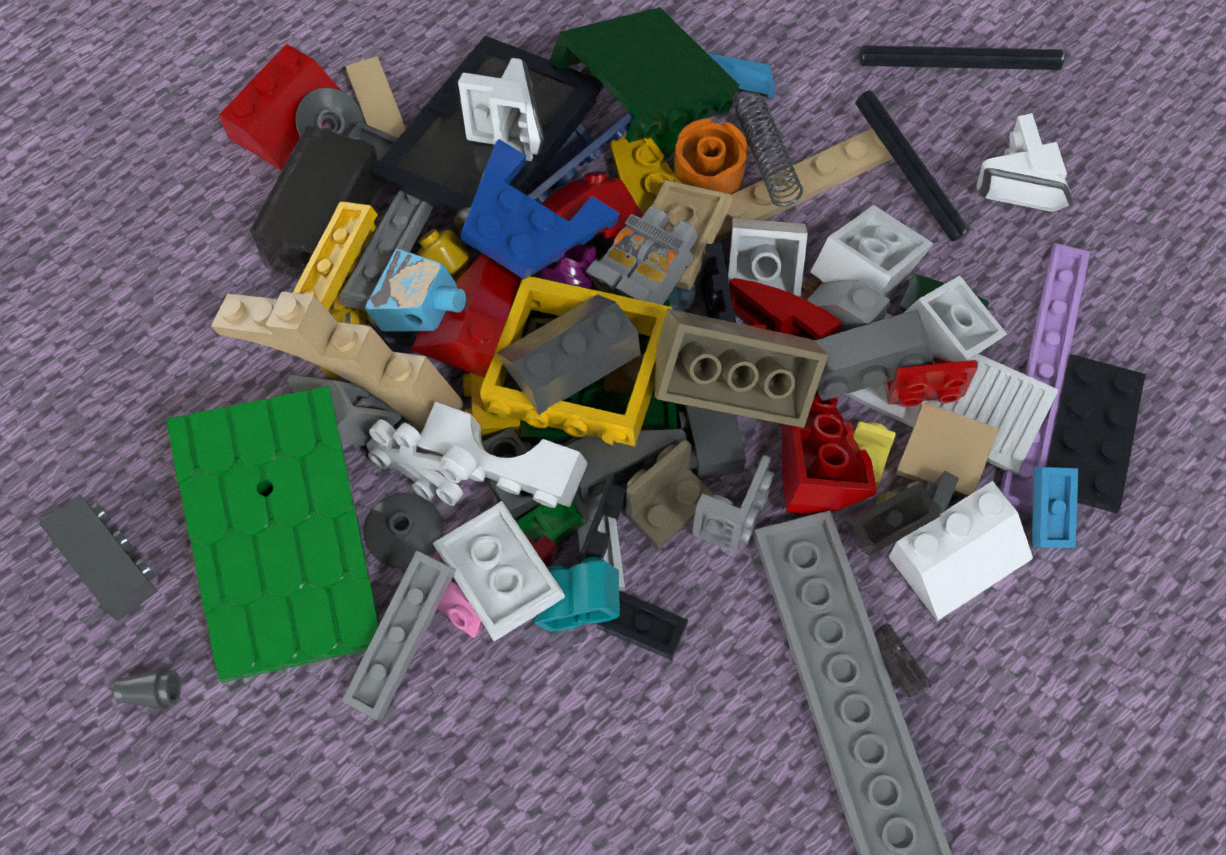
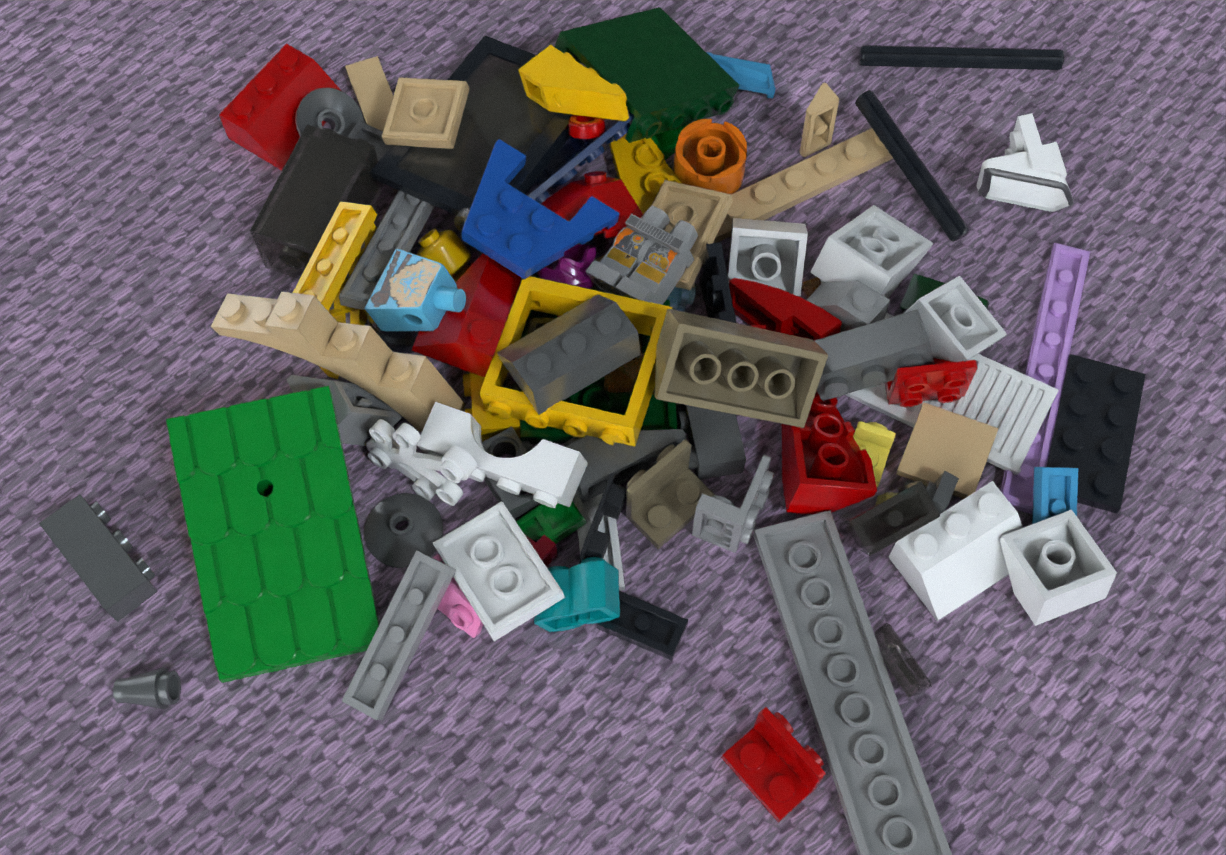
white piece [458,58,544,161] -> none
dark grey piece [735,94,803,207] -> none
none -> tan tile [381,78,469,149]
none -> yellow slope [518,45,629,121]
none -> red tile [568,115,606,139]
none -> red bracket [721,707,826,823]
none -> tan slope [800,82,839,157]
none -> white slope [1000,510,1117,626]

